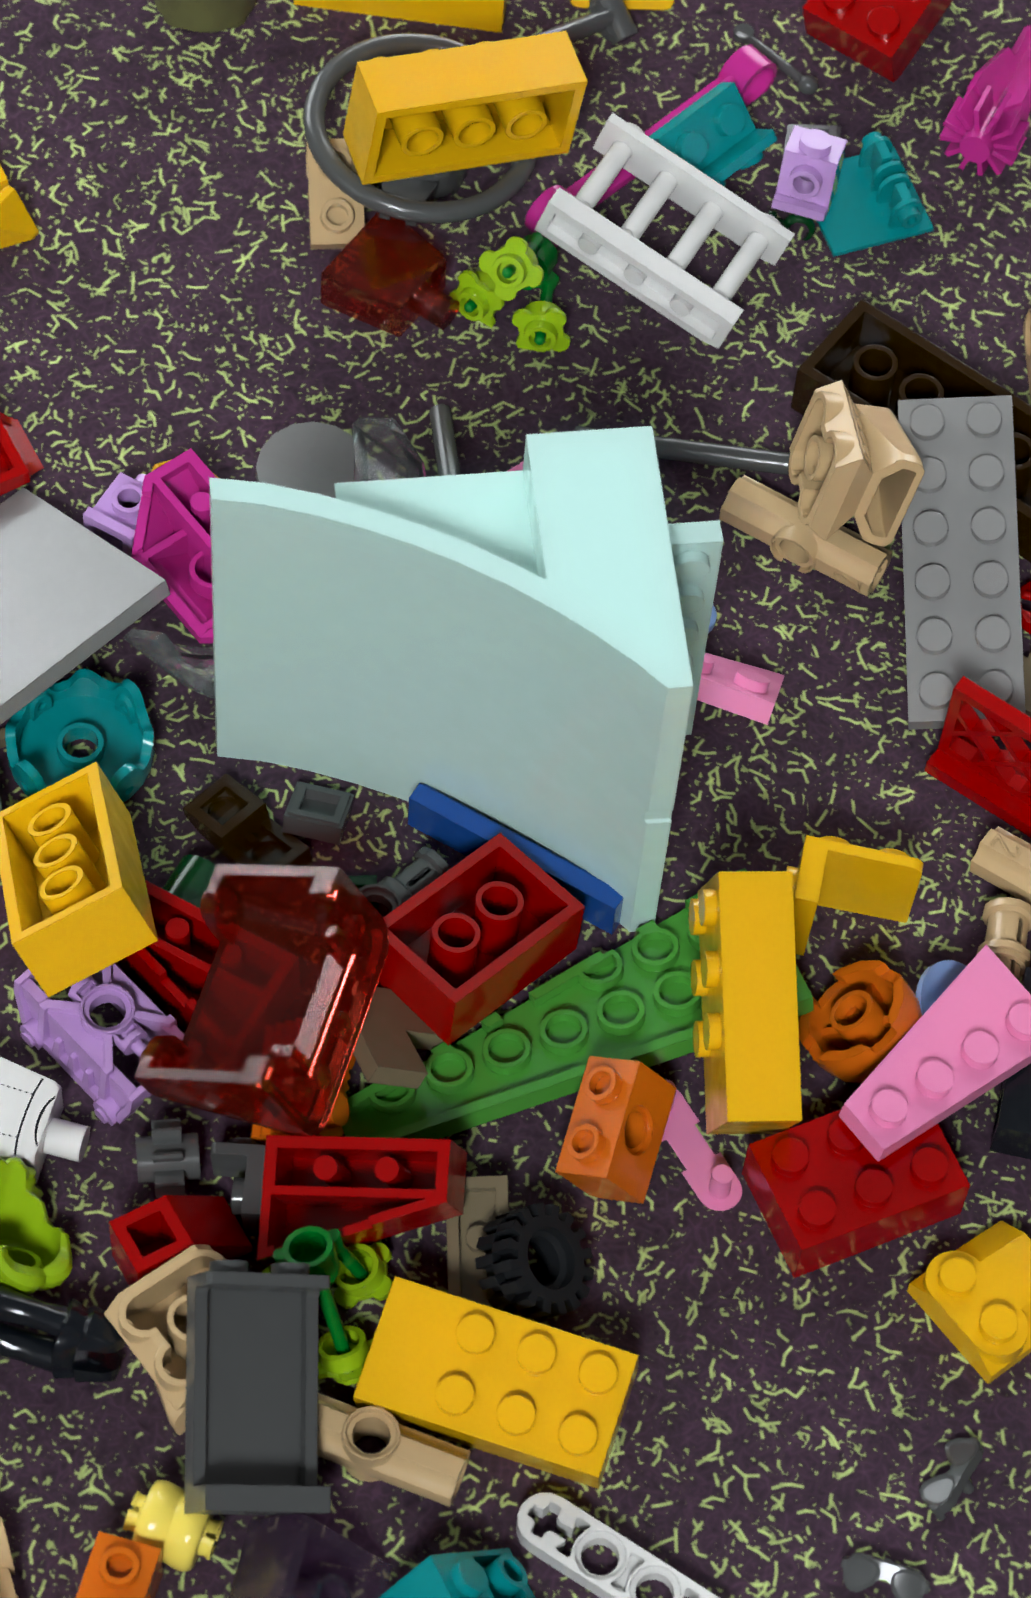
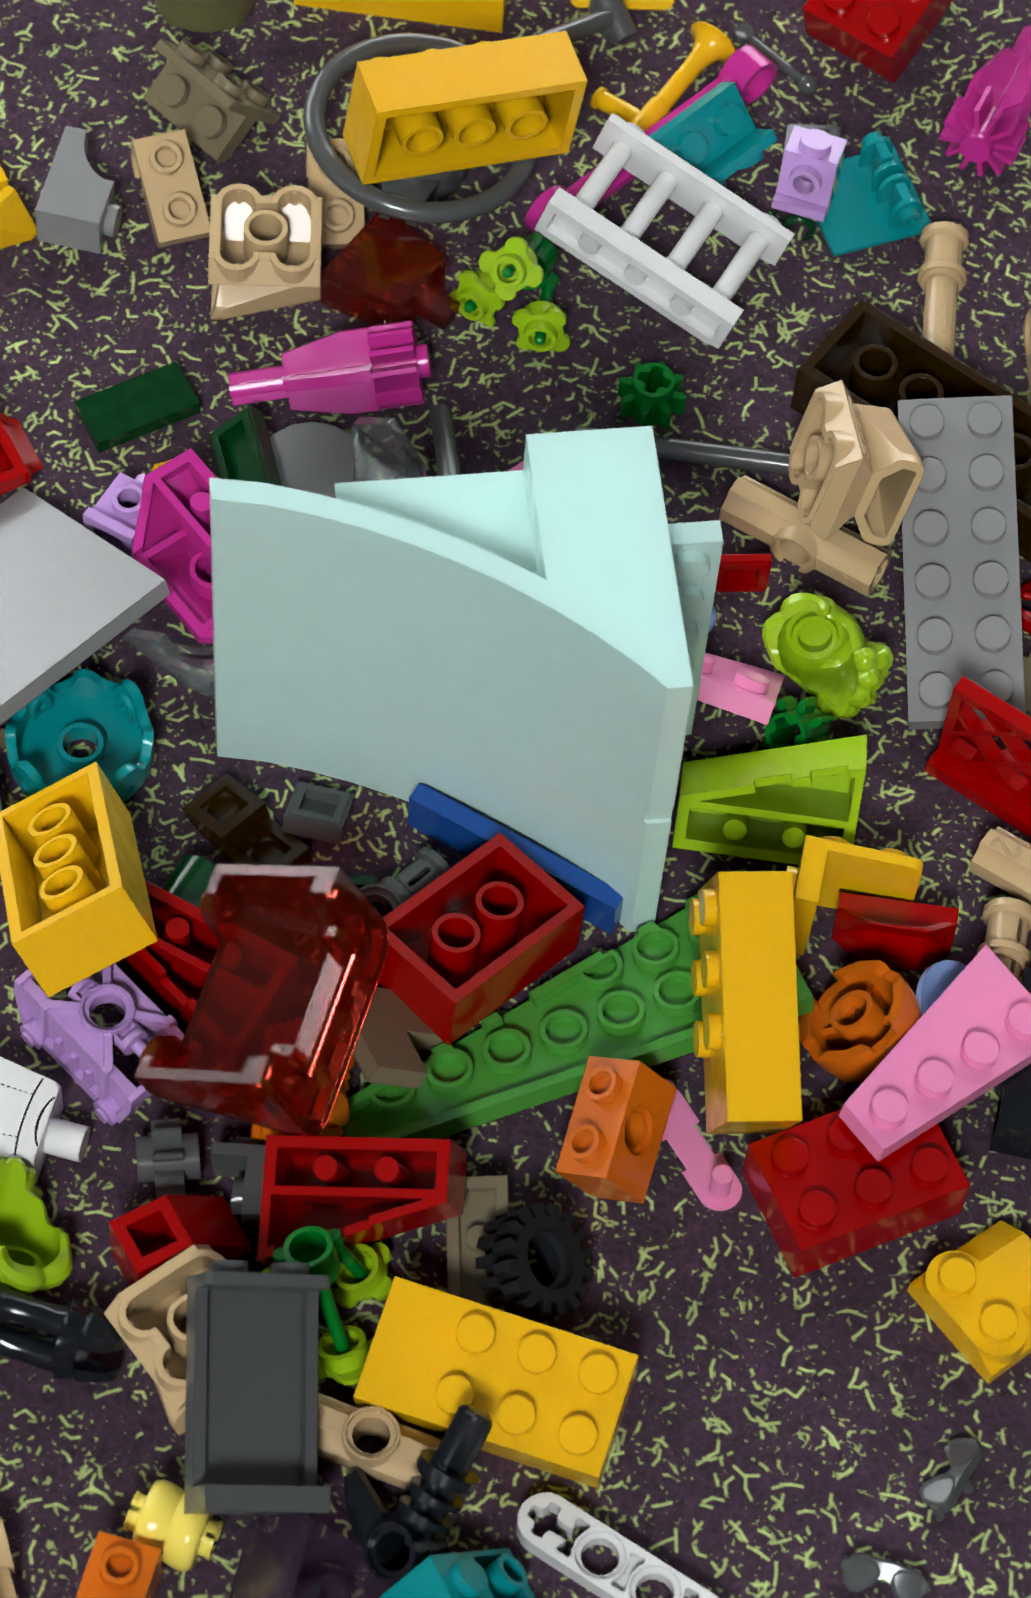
none -> light grey arch [35,126,123,254]
none -> dark green tile [74,362,201,453]
none -> tan plate [131,129,210,248]
none -> dark tan bracket [143,39,280,163]
none -> tan piece [208,183,323,320]
none -> dark green tile [209,405,282,486]
none -> dark pink piece [228,320,432,414]
none -> black piece [344,1404,493,1582]
none -> yellow piece [590,21,736,132]
none -> green gear [617,361,687,429]
none -> lime wedge [672,735,867,865]
none -> red slope [715,554,772,592]
none -> green gear [760,695,834,749]
none -> lime hair [762,593,894,721]
none -> red slope [831,892,959,971]
none -> tan pin [917,221,969,356]

